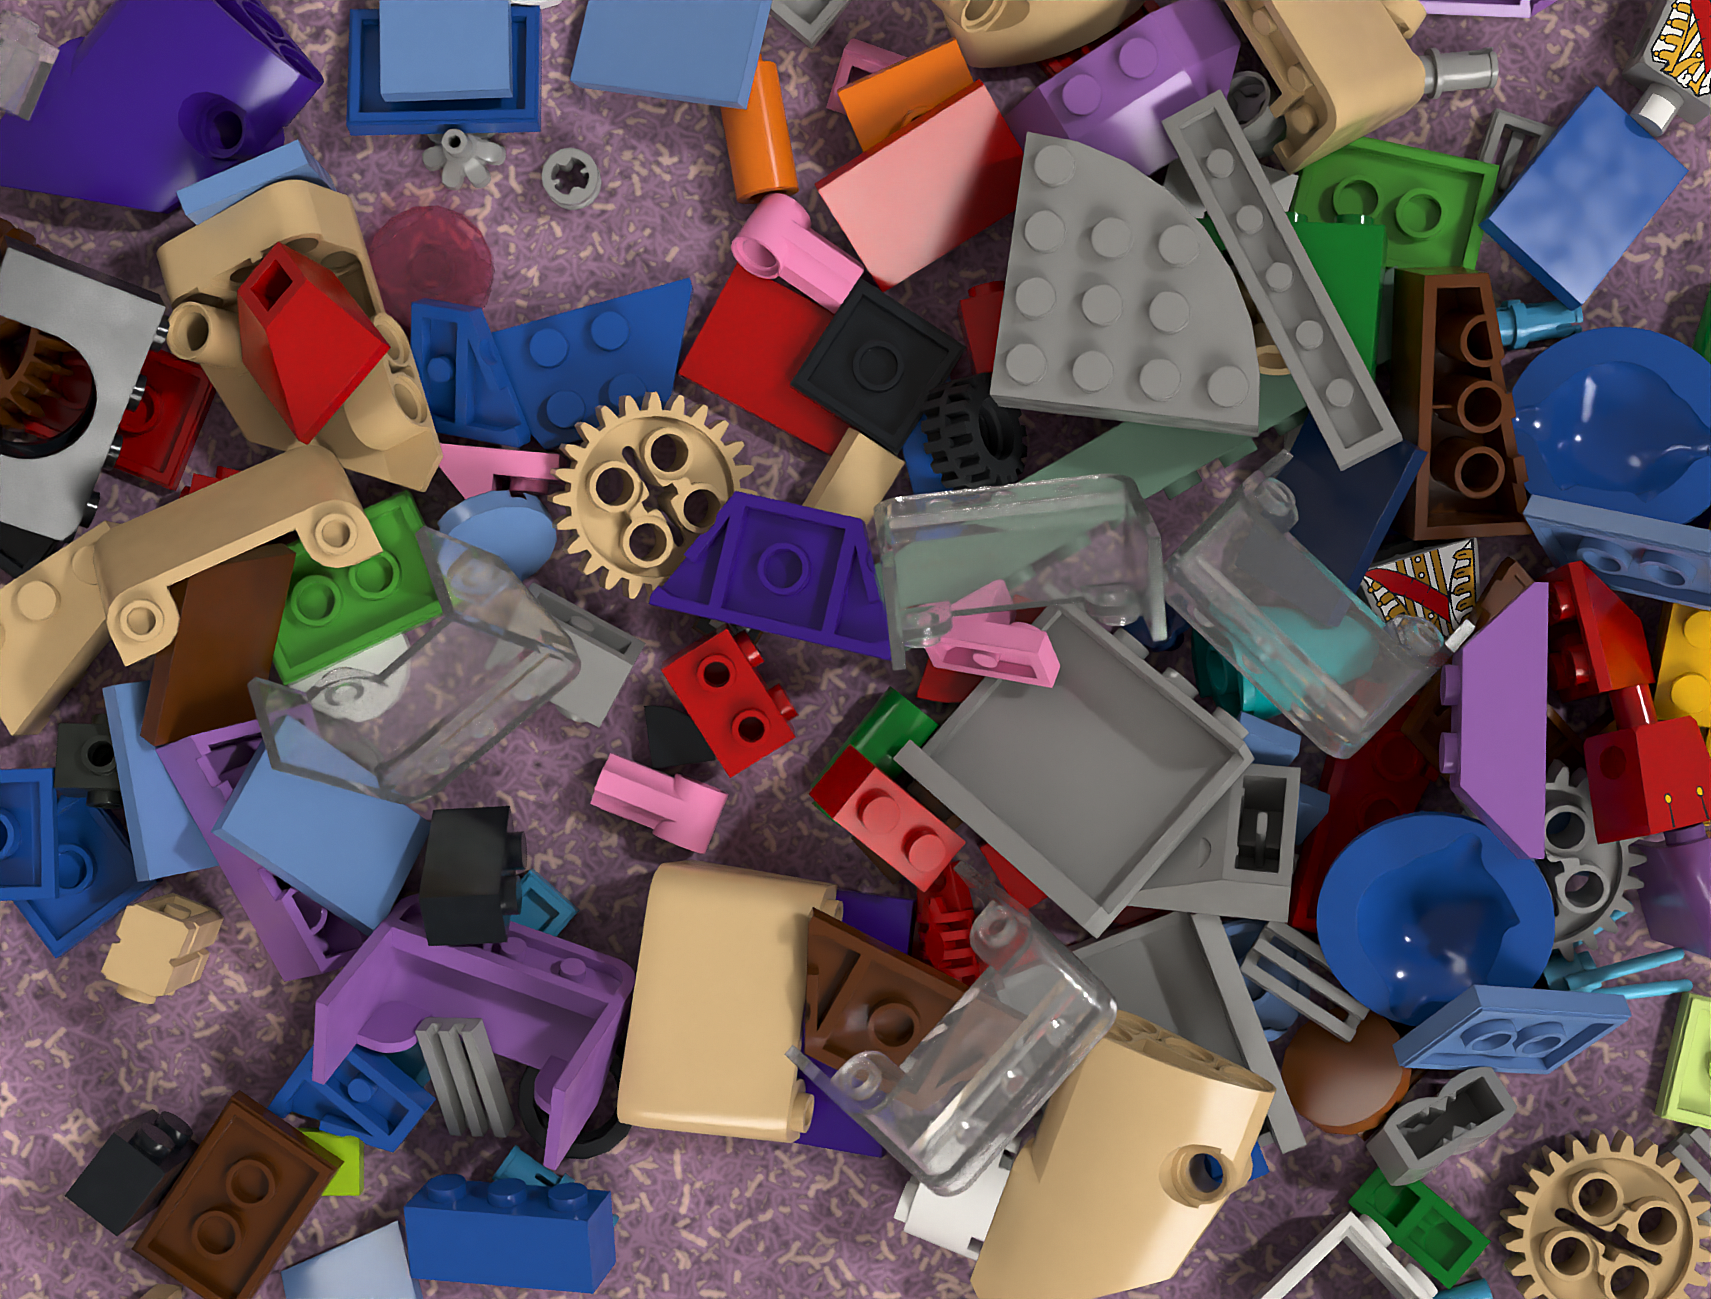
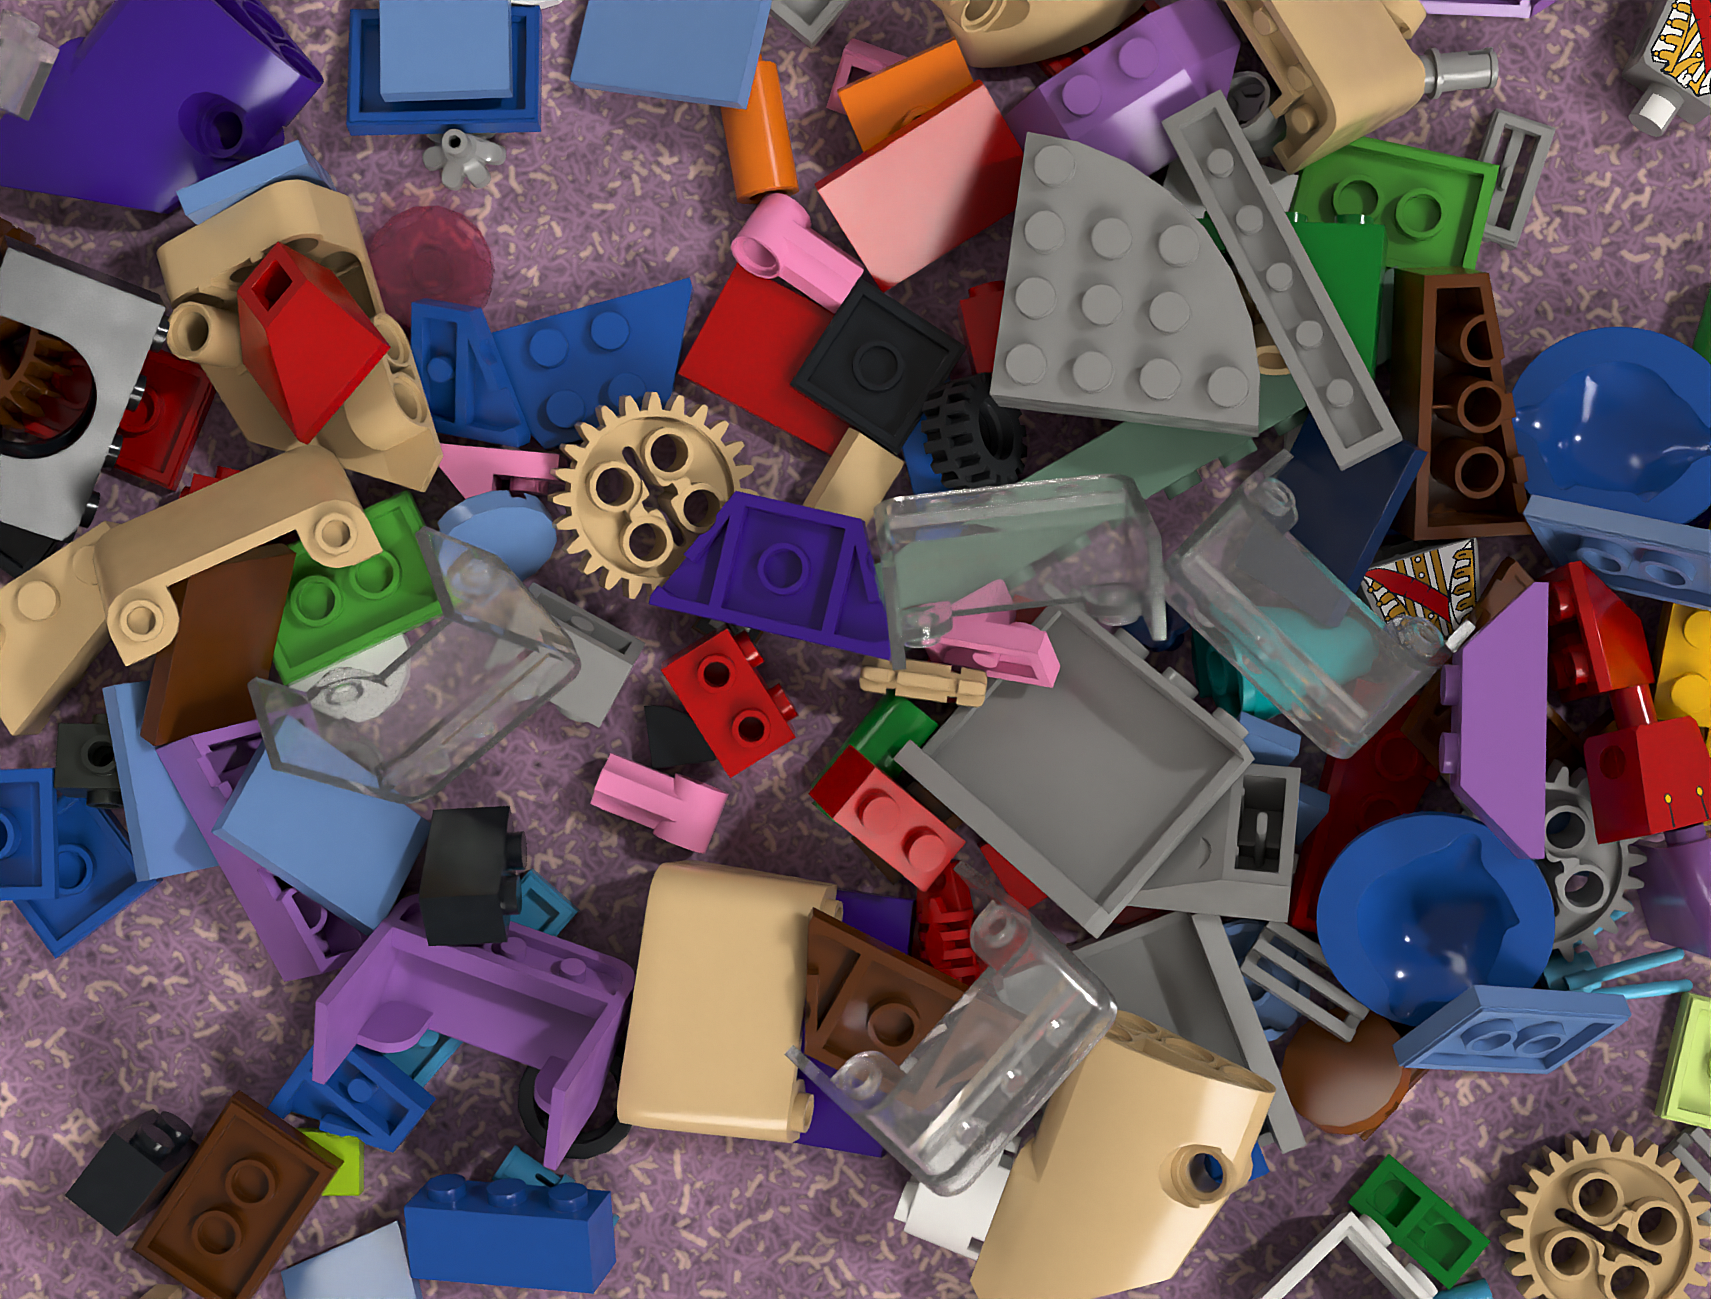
tan brick [101,893,224,1004] -> none
light grey tile [415,1017,515,1137] -> none
light grey bush [541,148,602,210] -> none
light grey brick [1366,1067,1517,1186] -> none
tile [1478,85,1689,311] -> none
dark azure pin [1496,299,1583,351] -> none
none -> tan axle [859,655,988,708]

